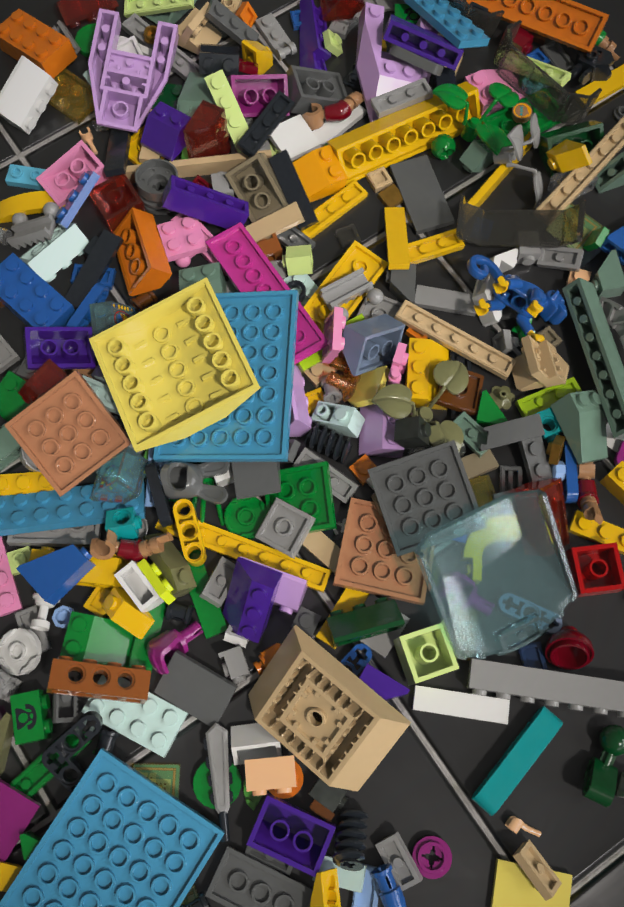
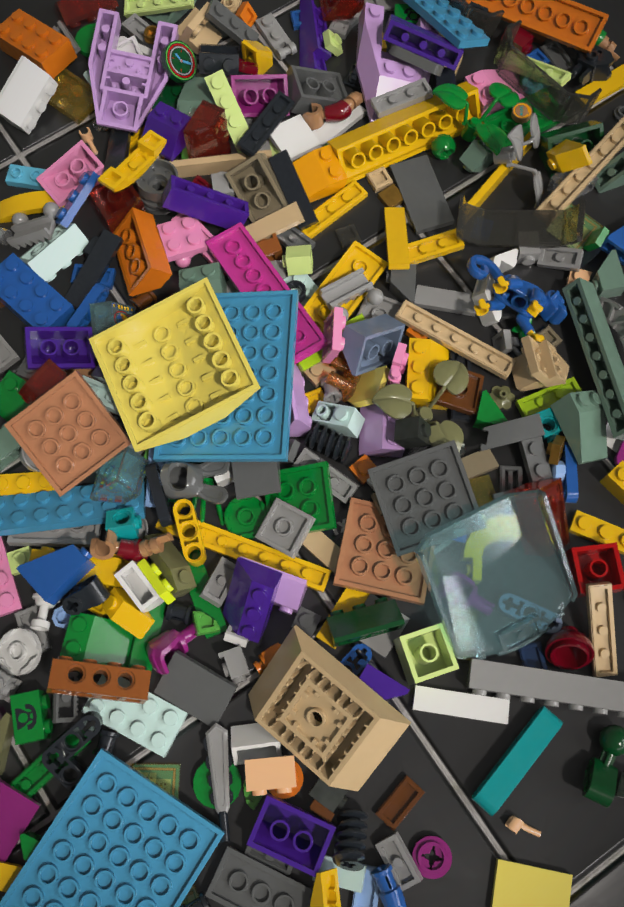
sand green plate [453,411,489,458] -> none
tan plate [513,839,562,901] -> none
medium nougat piece [577,462,603,525] -> none
none -> black piece [62,575,110,615]
none -> yellow slope [98,130,167,192]
none -> tile [161,40,197,83]
none -> bright green tile [192,611,220,636]
none -> reddish brown tile [375,775,425,831]
none -> tan tile [585,581,618,678]

